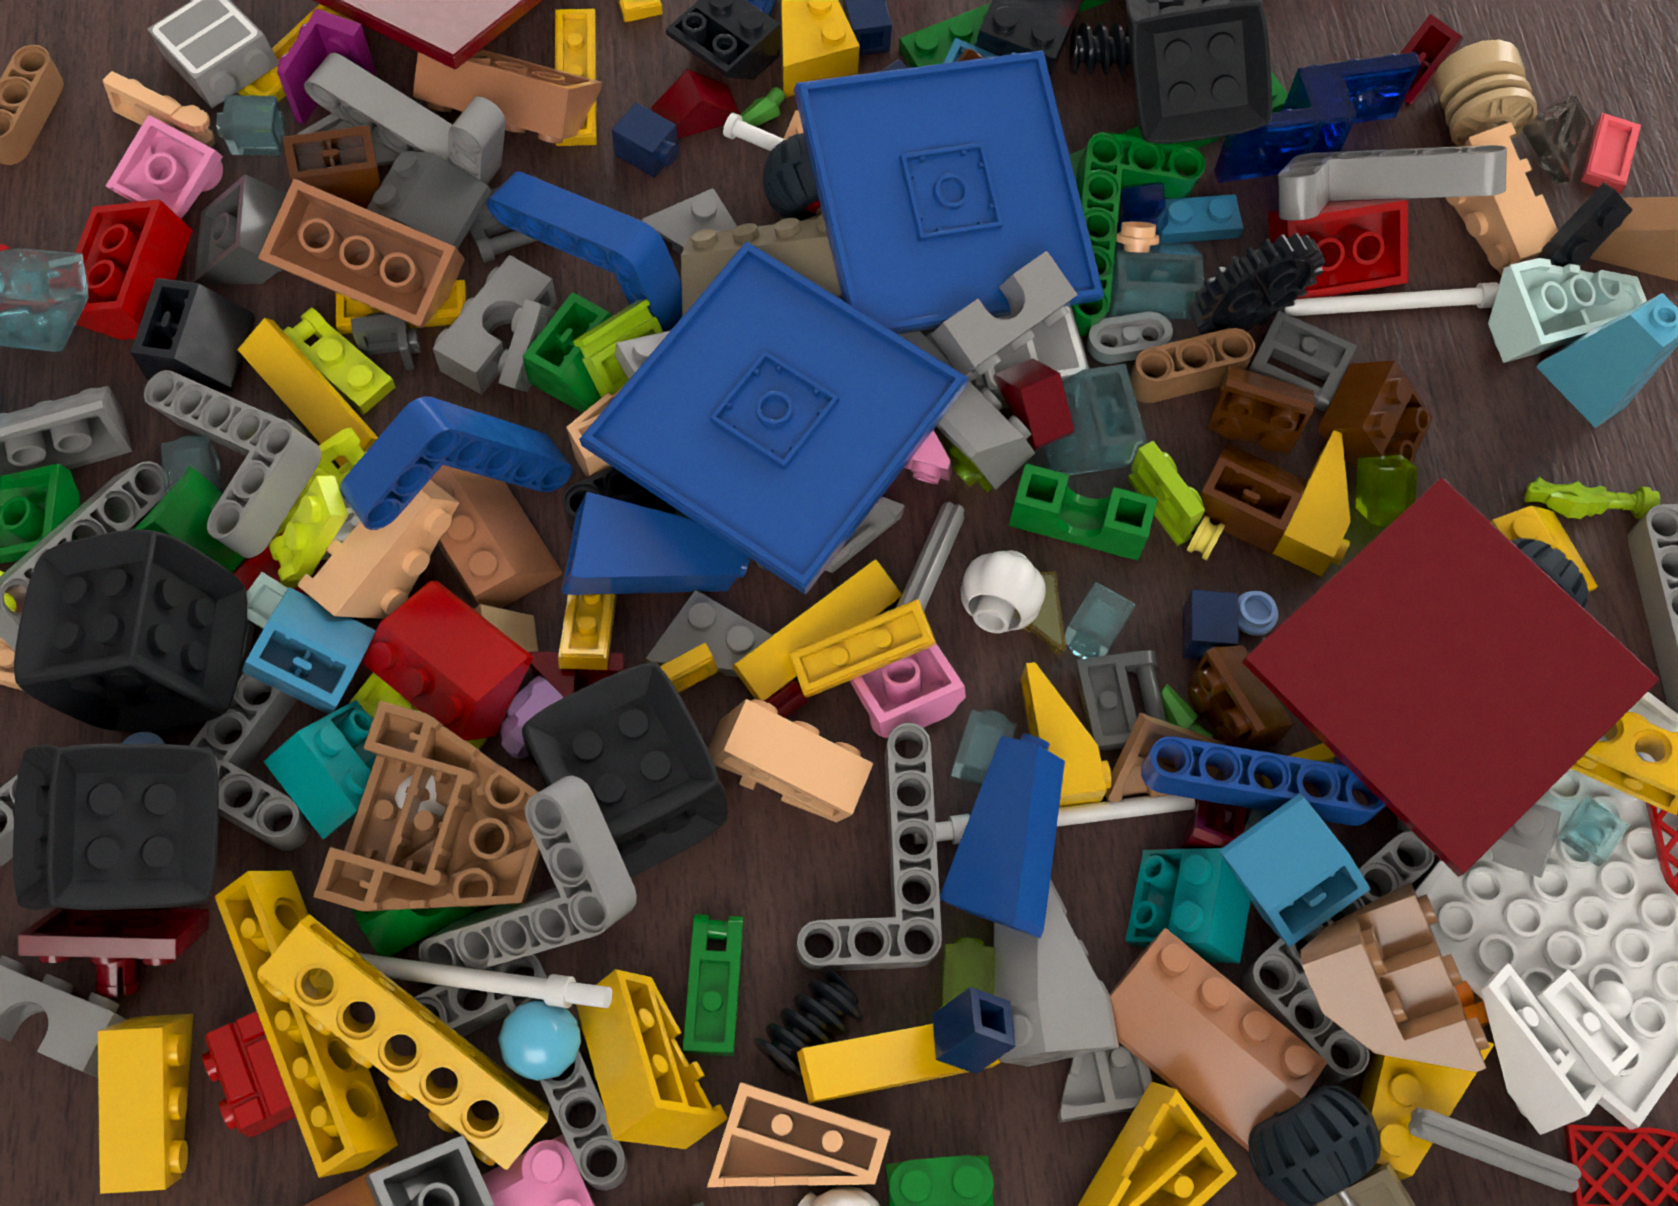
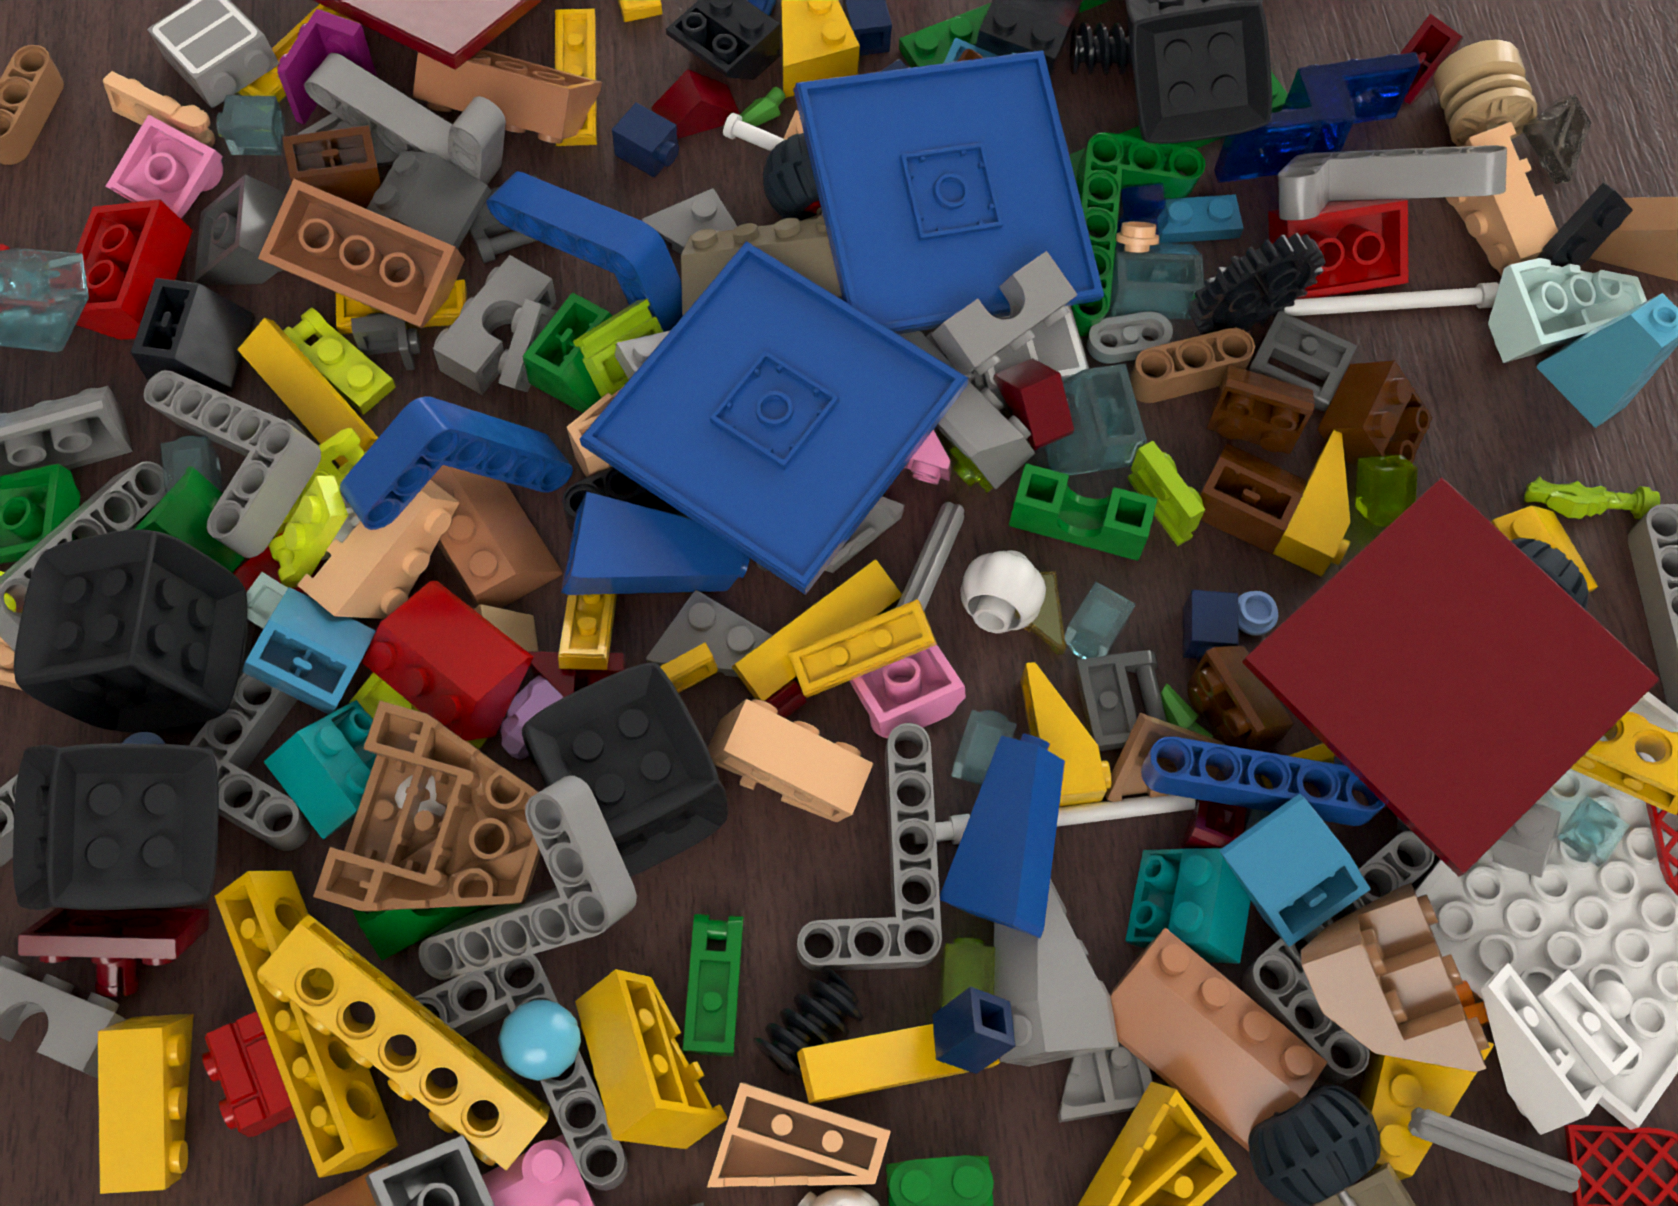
white bar [359,953,612,1008] -> none
light yellow bush [1187,515,1225,561] -> none
coral tile [1581,113,1641,194] -> none

